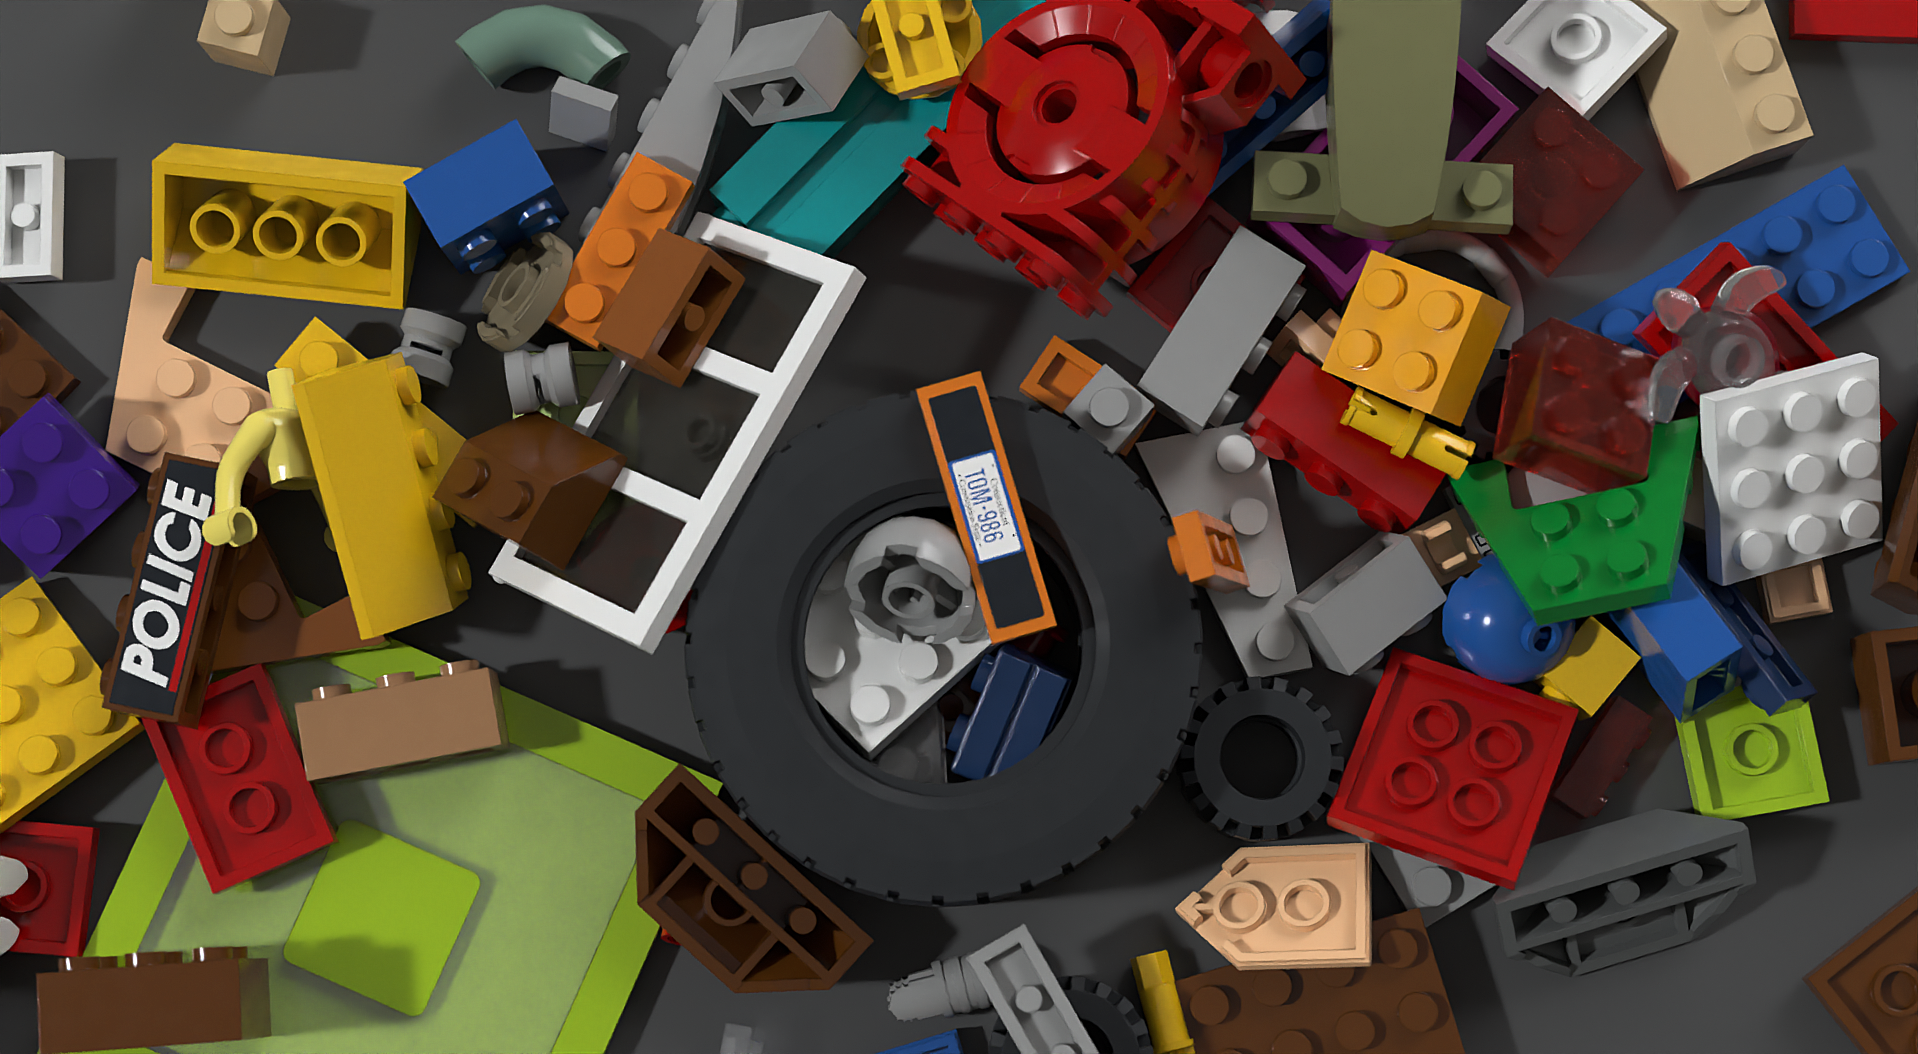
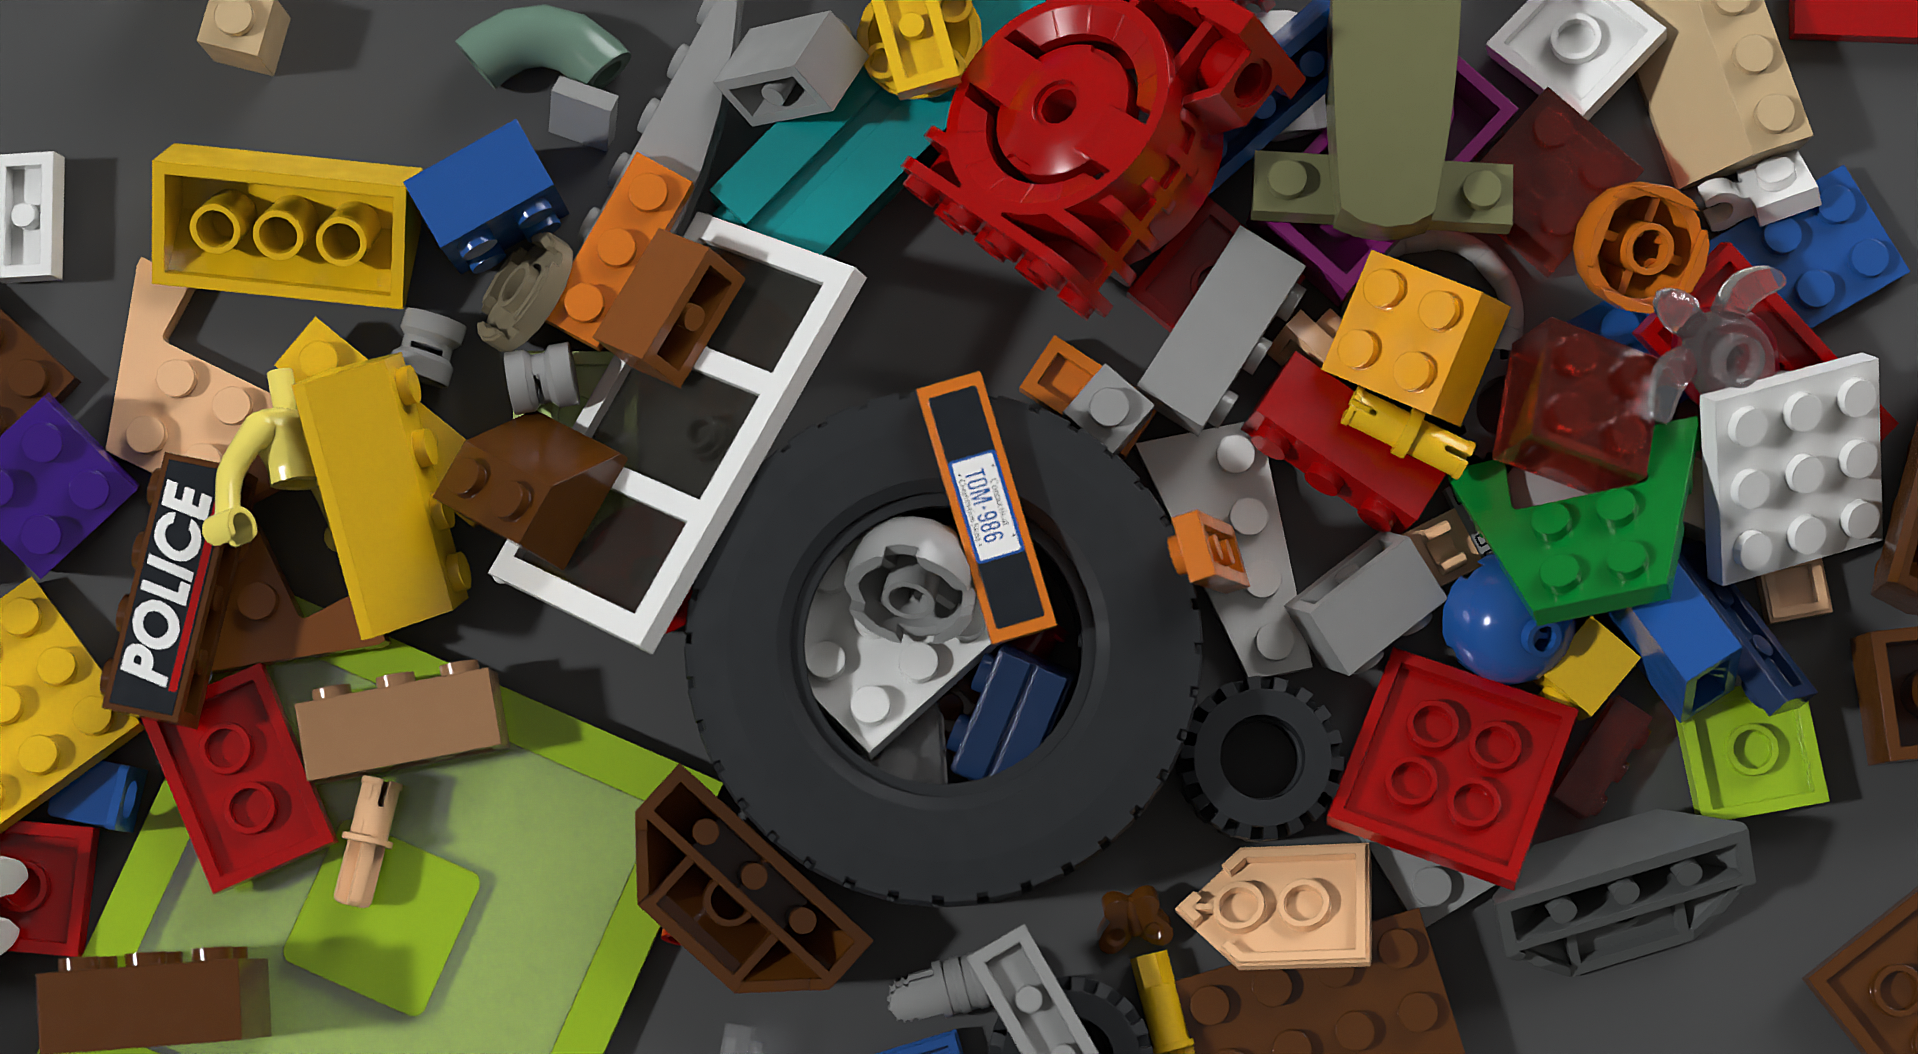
none -> blue bracket [48,760,148,833]
none -> light nougat axle [334,775,403,908]
none -> reddish brown piece [1097,885,1174,954]
none -> orange cylinder [1573,181,1710,314]
none -> white plate [1698,149,1822,231]

